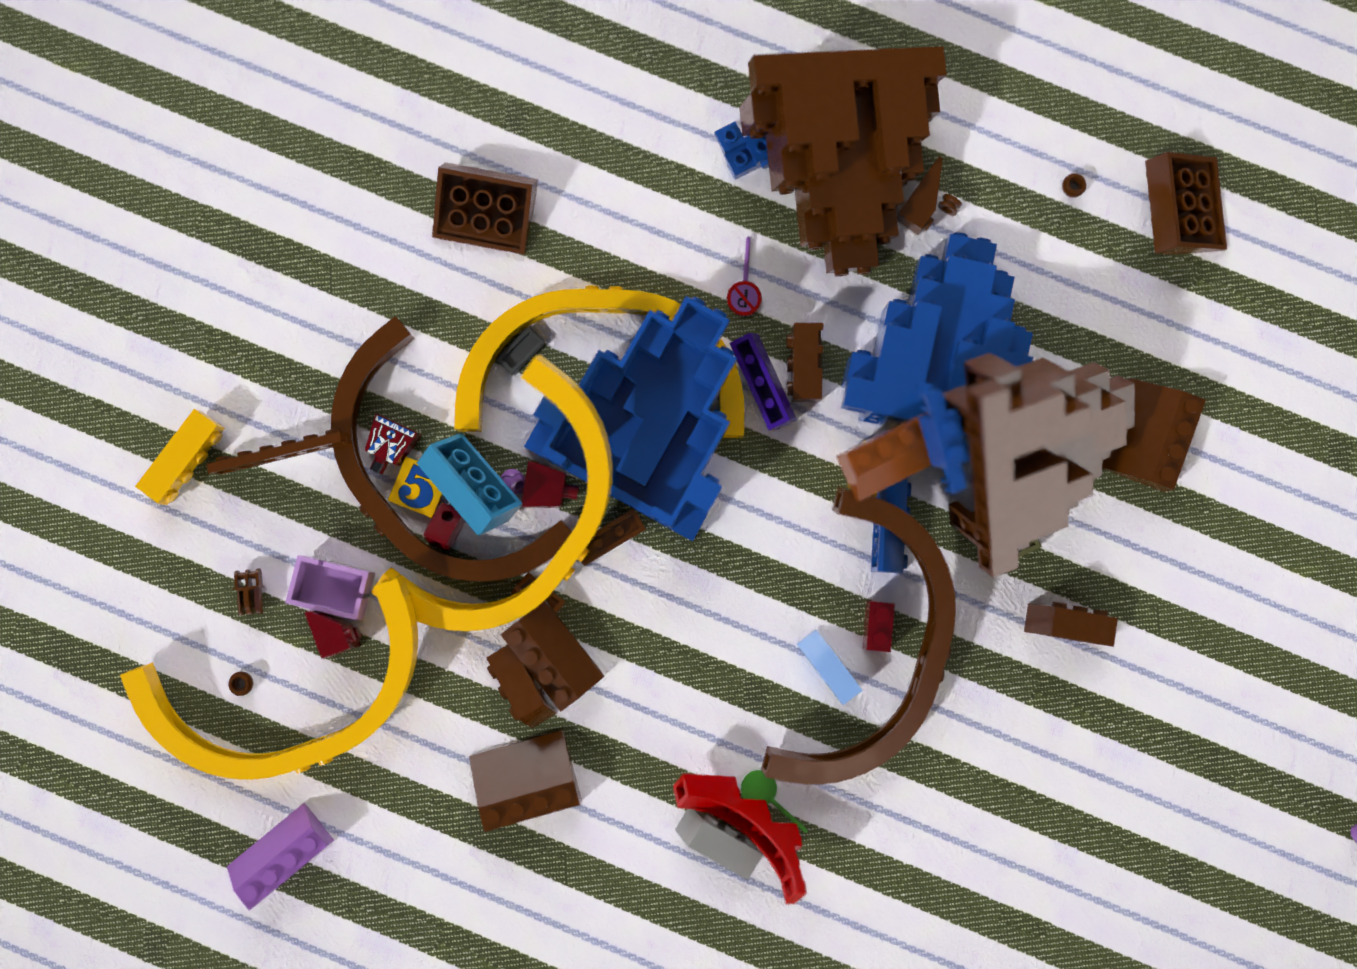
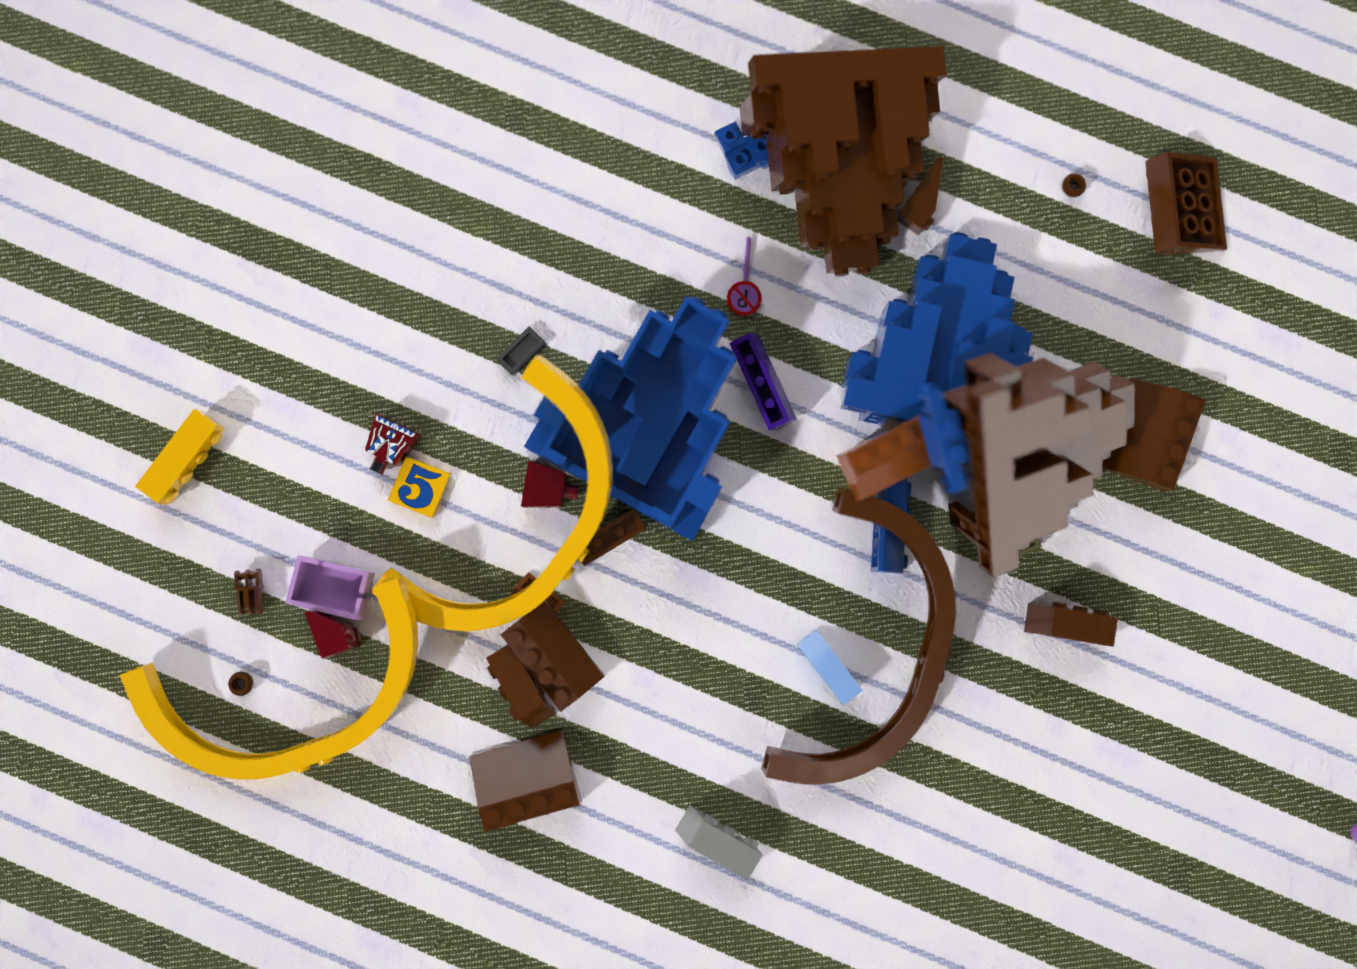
reddish brown plate [207,429,352,475] -> none
medium lavender slope [227,802,334,910] -> none
reddish brown arch [331,316,572,582] -> none
dark azure brick [417,433,523,536] -> none
dark red torso [423,502,465,554] -> none
reddish brown slope [432,162,538,255] -> none
yellow arch [454,285,744,438] -> none
medium lavender piece [500,469,525,495] -> none
red arch [673,774,807,904] -> none
bright green piece [741,770,808,833] -> none
reddish brown wedge [786,323,824,402] -> none
dark red brick [862,601,895,653] -> none
reddish brown bush [938,194,962,216] -> none

